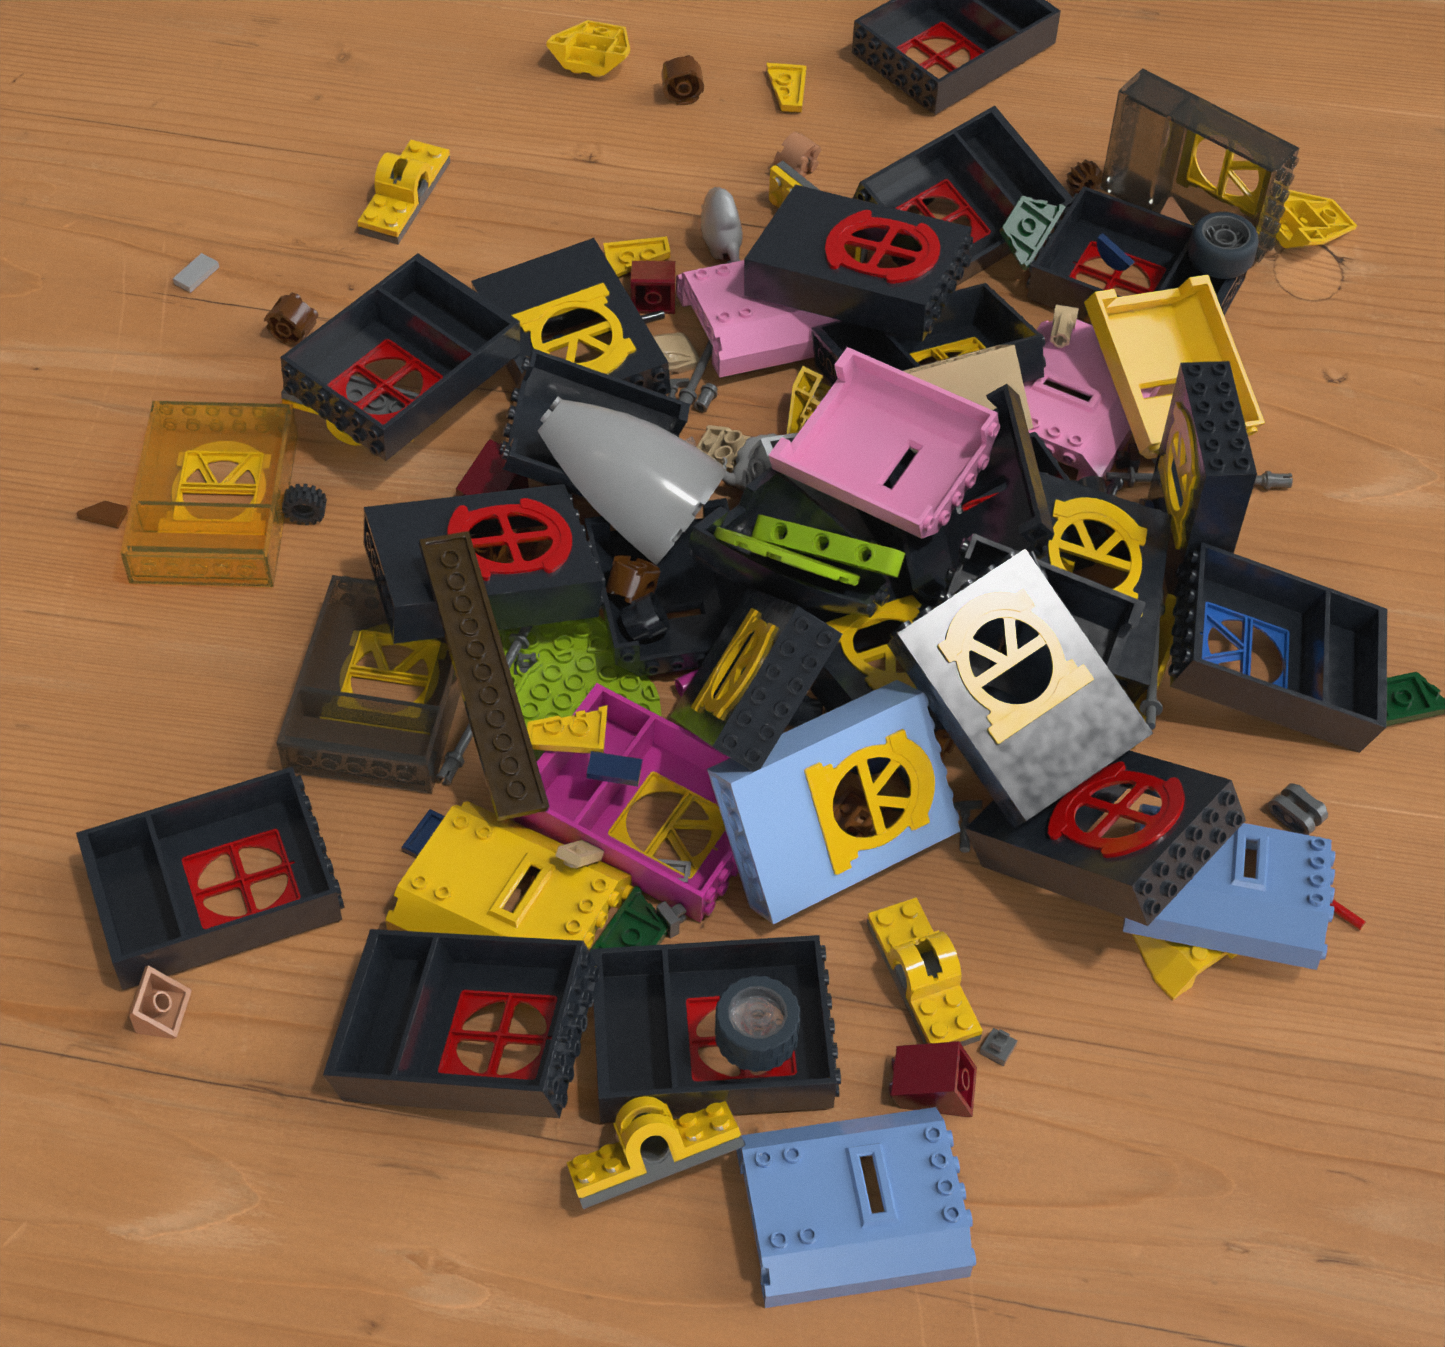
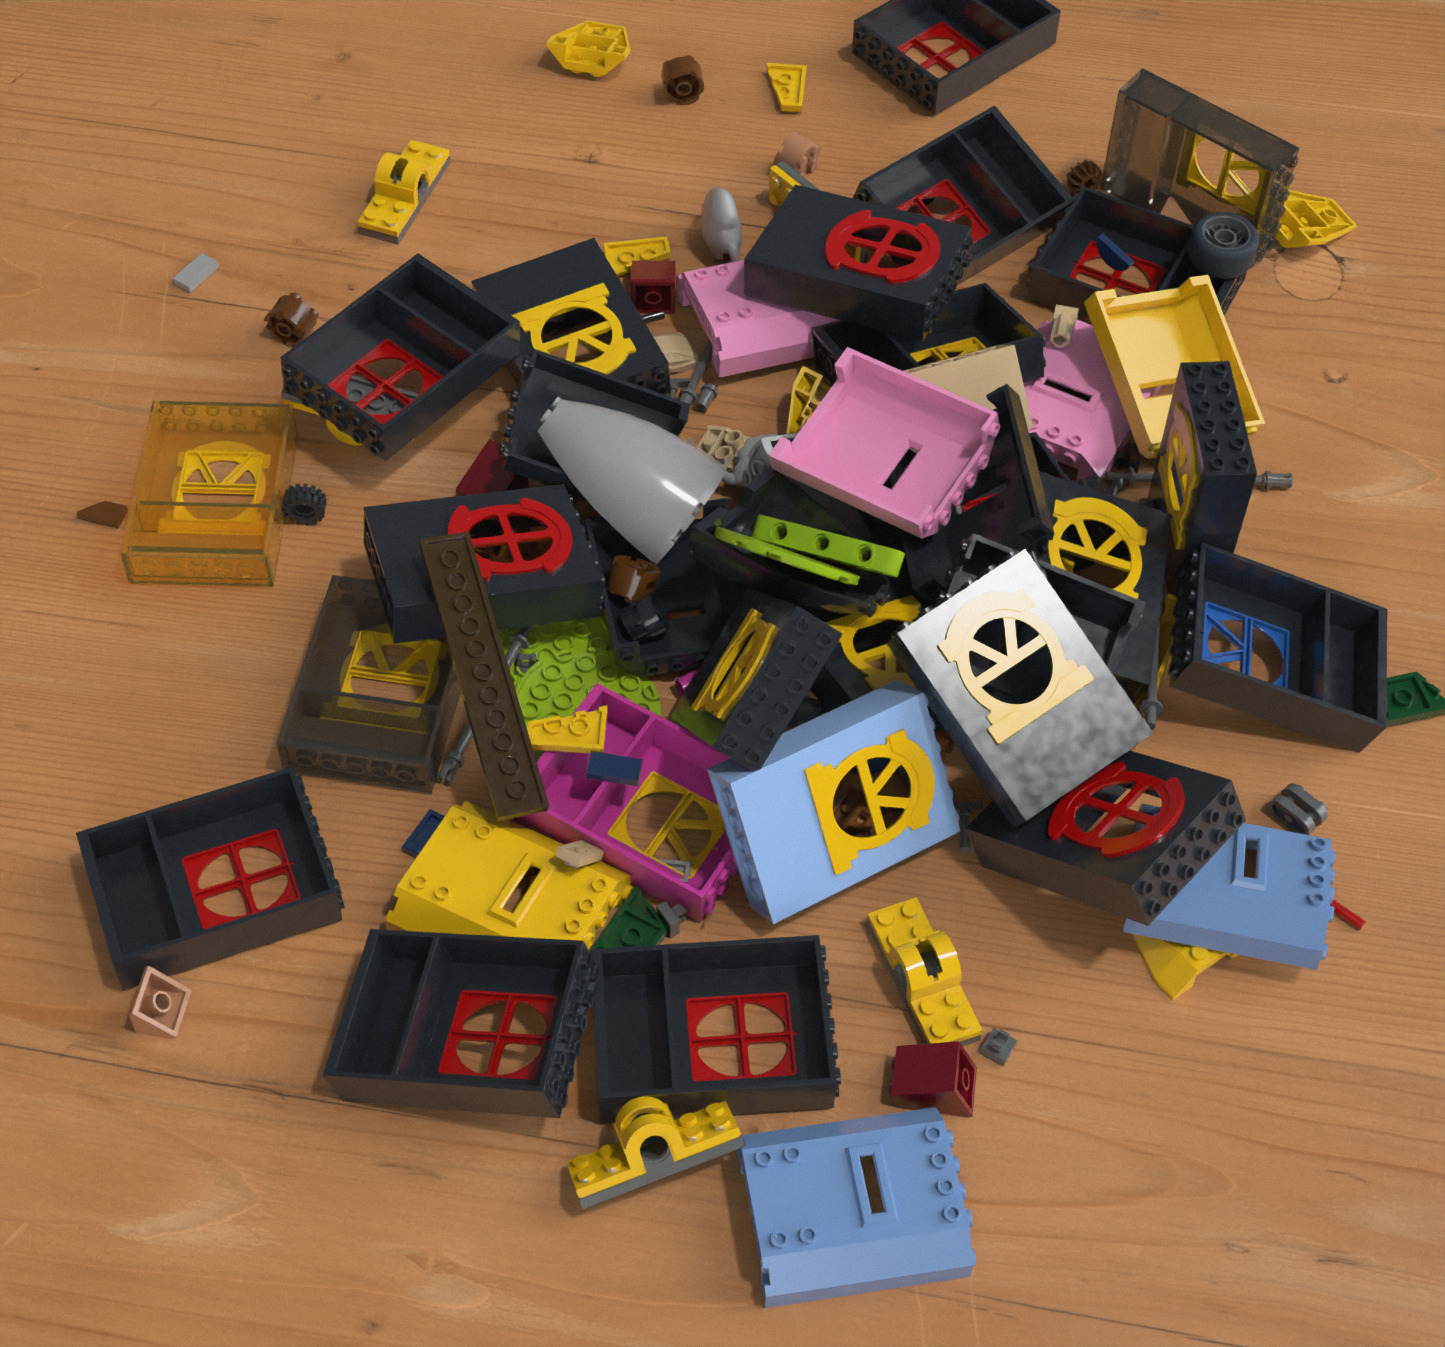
black wheel [715,976,800,1072] -> none
wing [999,196,1066,271] -> none

